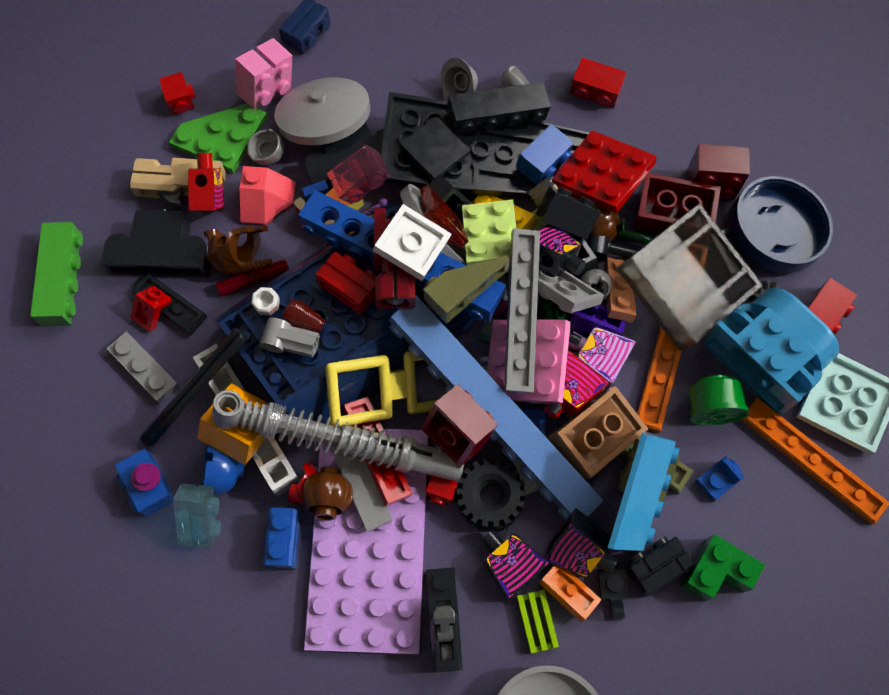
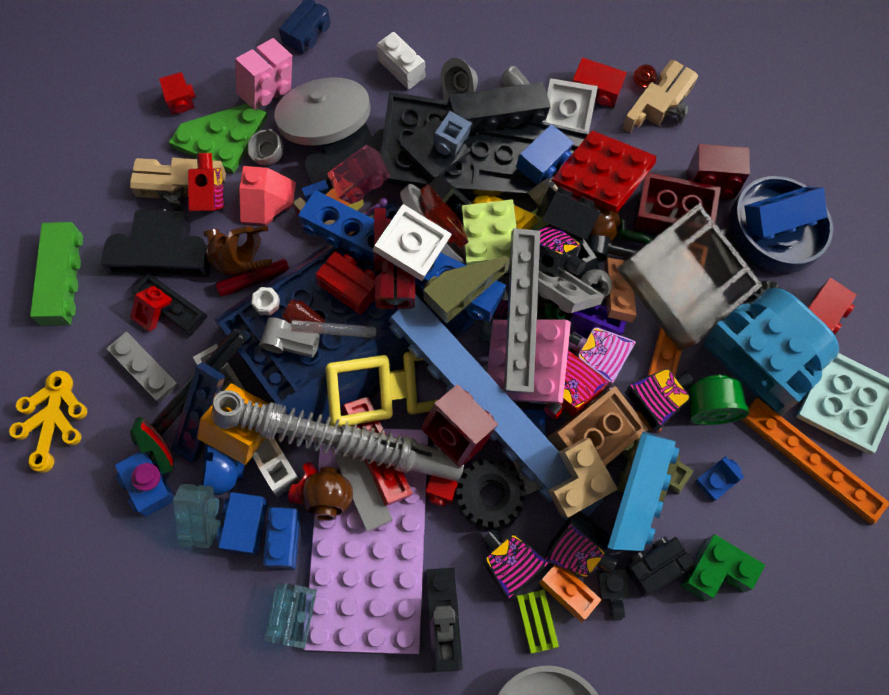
none -> yellow plant [9,371,88,473]
none -> dark green slope [130,417,175,474]
none -> dark blue plate [171,362,225,464]
none -> blue brick [217,492,268,556]
none -> clear light blue brick [264,583,317,649]
none -> clear bar [291,320,376,338]
none -> white brick [377,32,426,89]
none -> sand blue brick [433,111,472,156]
none -> white plate [542,78,598,132]
none -> tan brick [548,438,618,517]
none -> tan plate [622,60,698,133]
none -> torso [625,368,694,433]
none -> clear red plate [633,64,657,88]
none -> blue brick [744,186,828,240]

